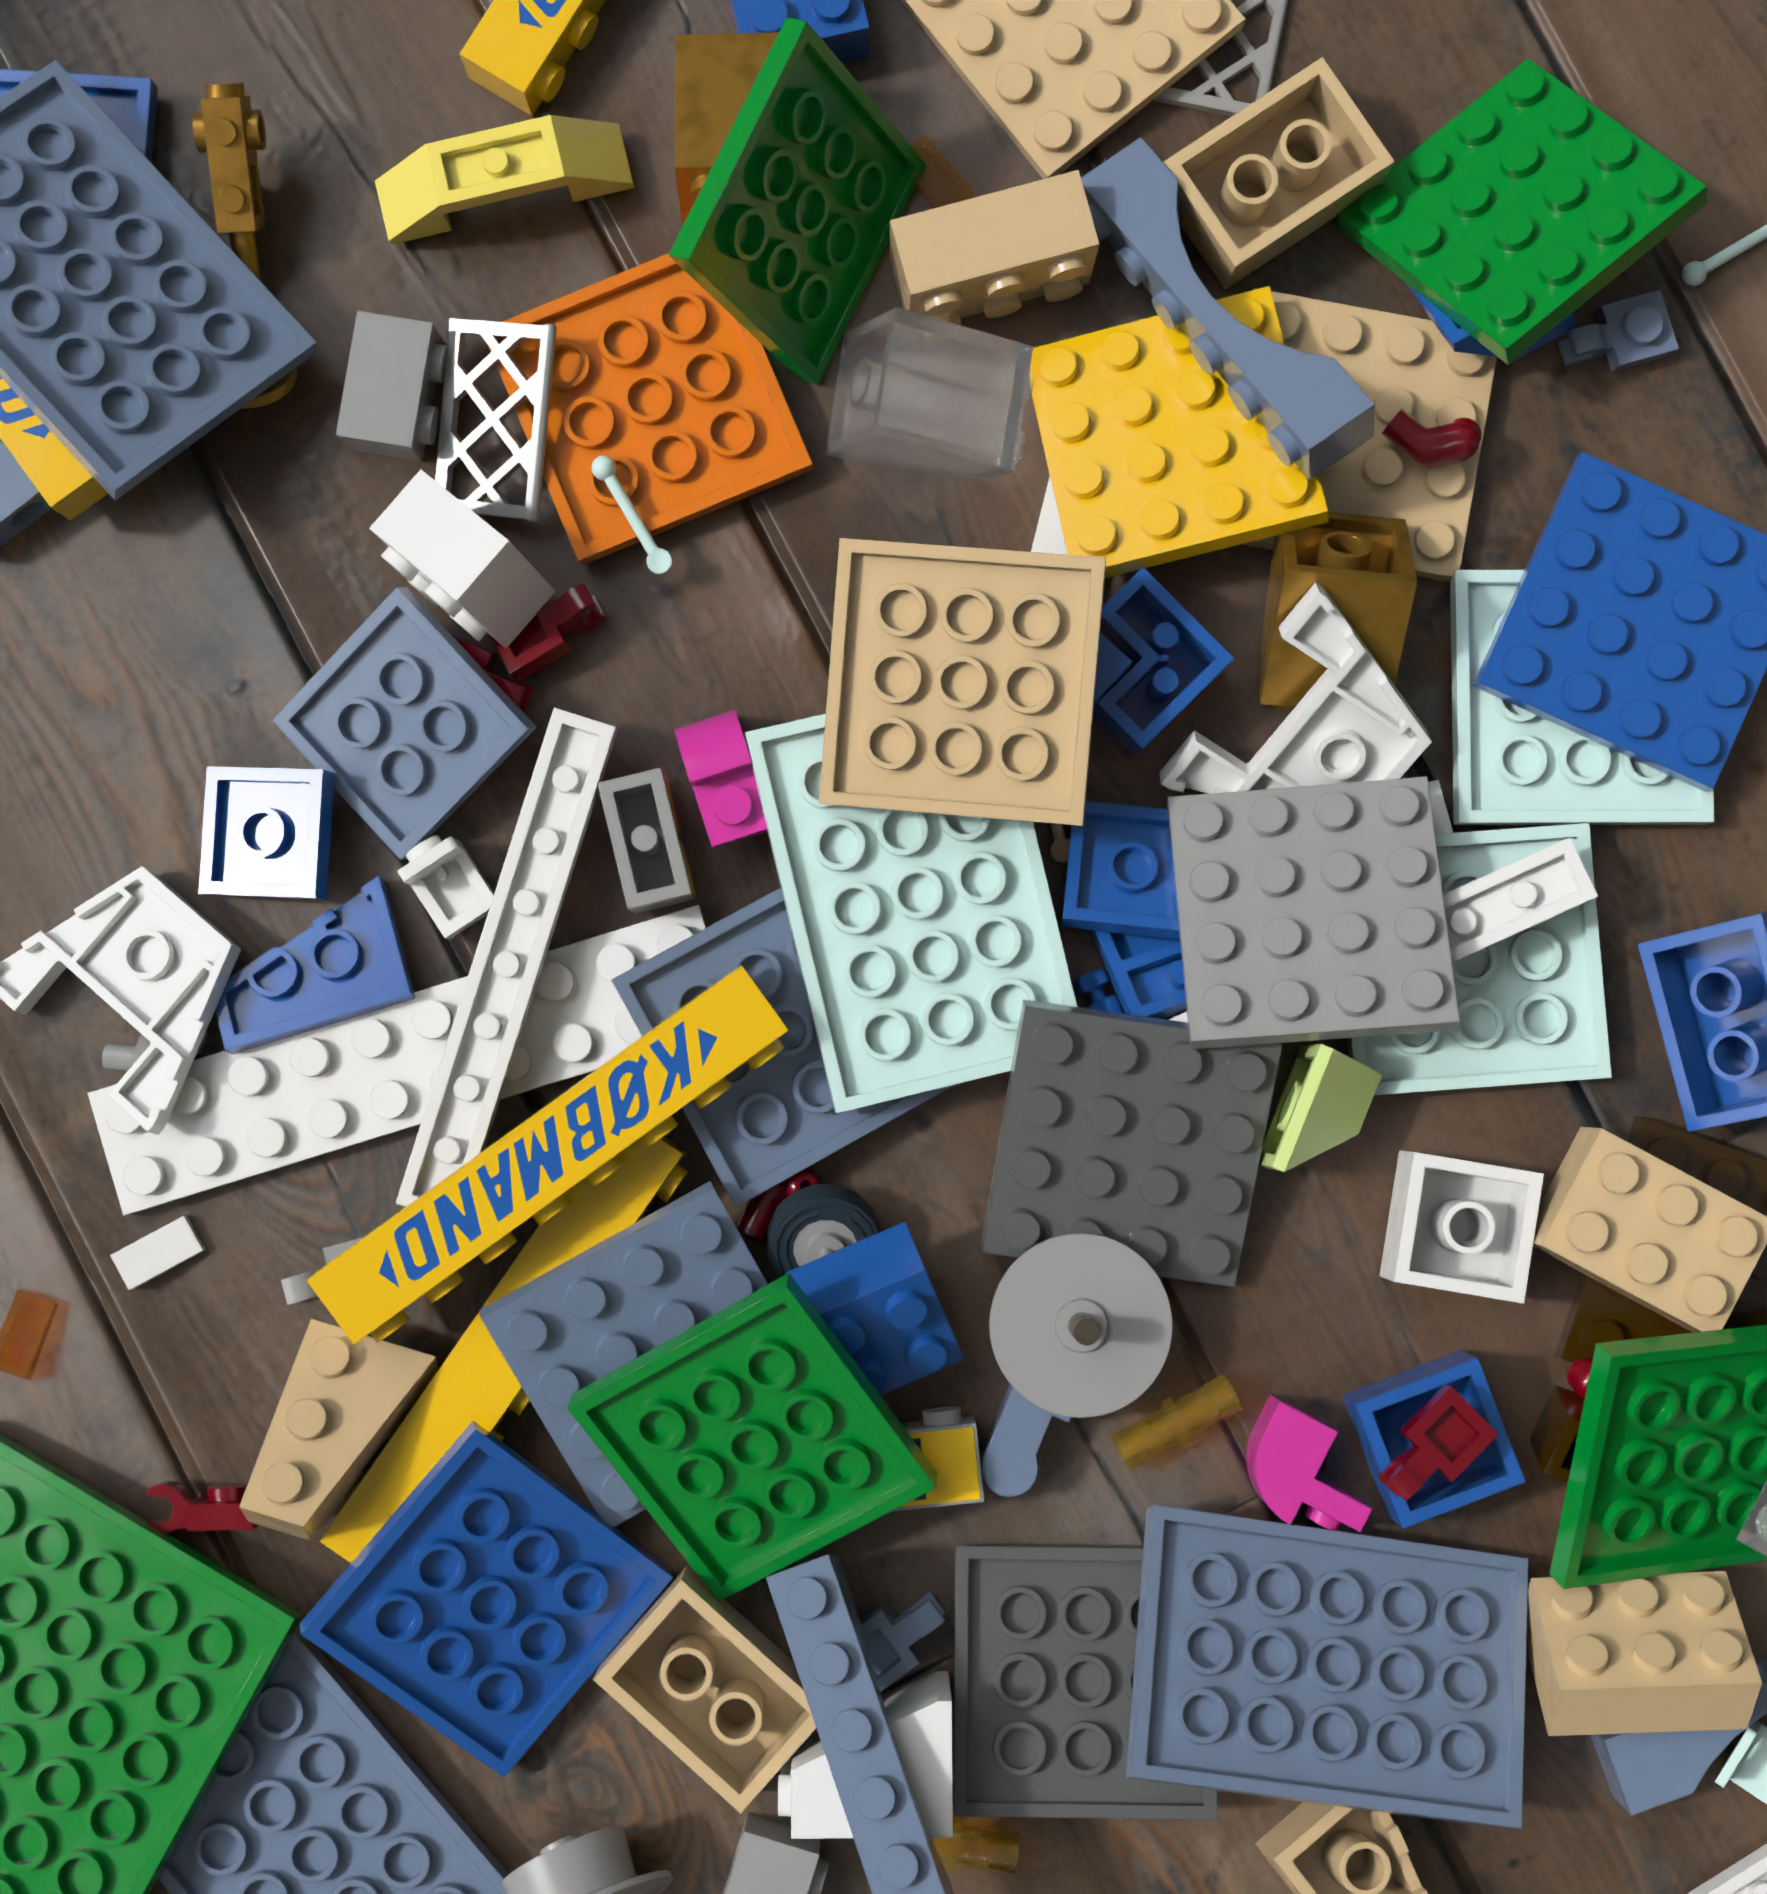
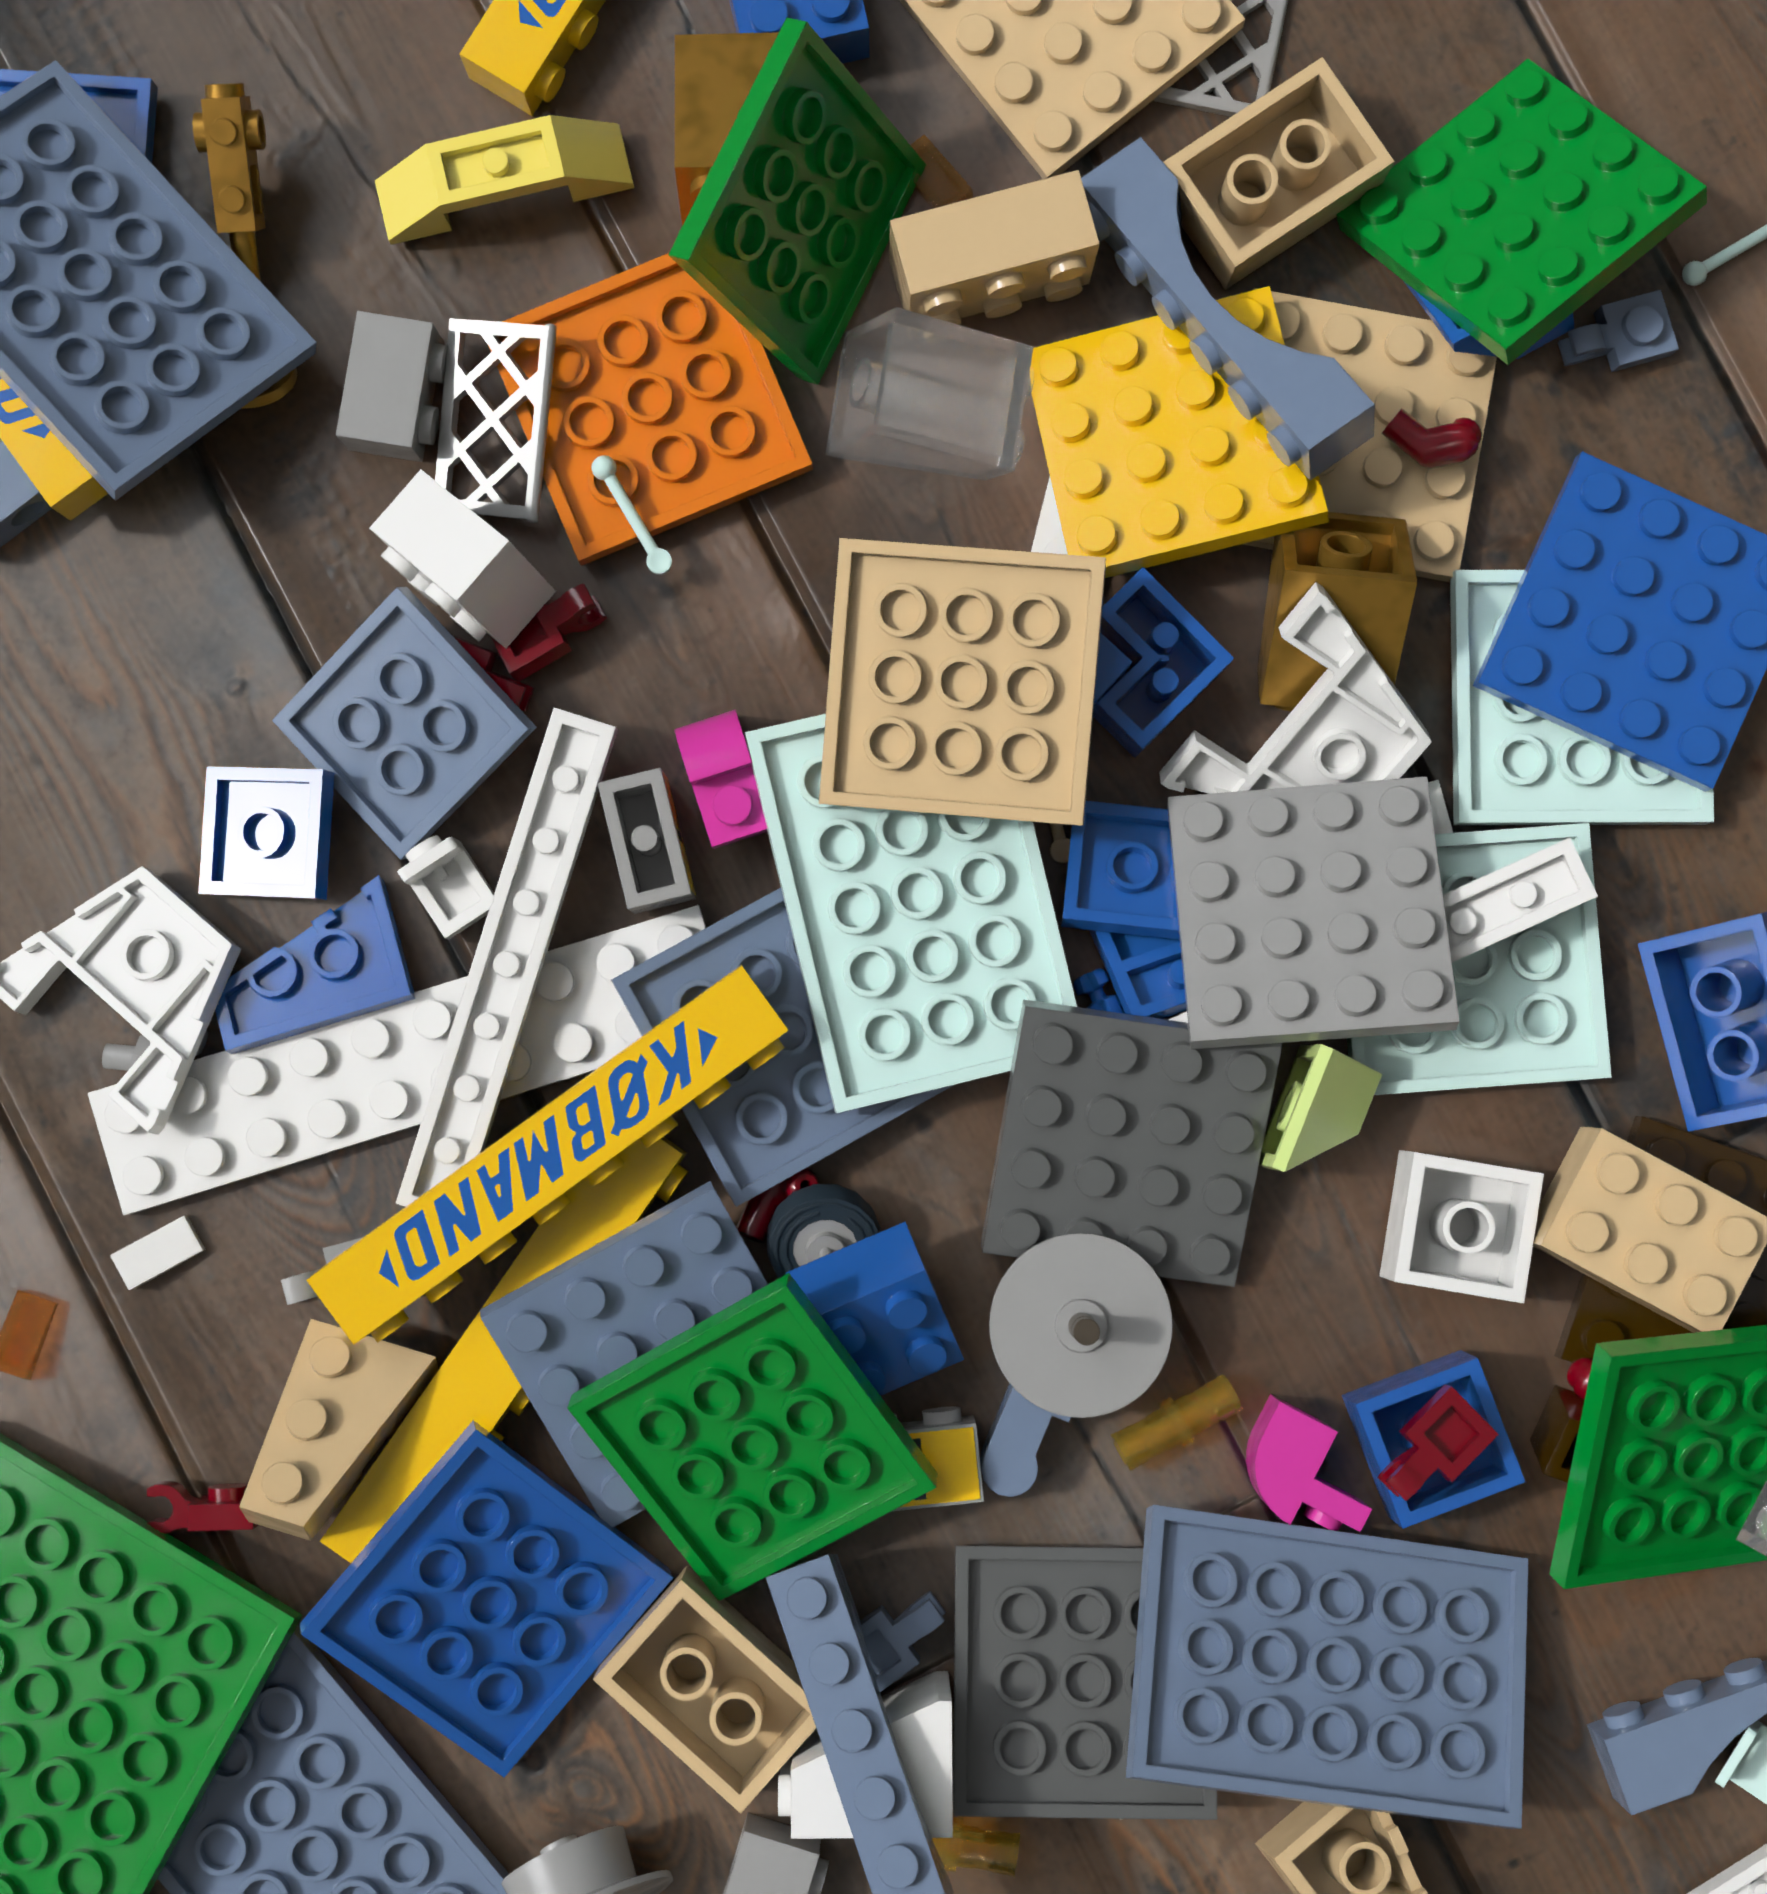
tan brick [1526,1571,1762,1736] -> none

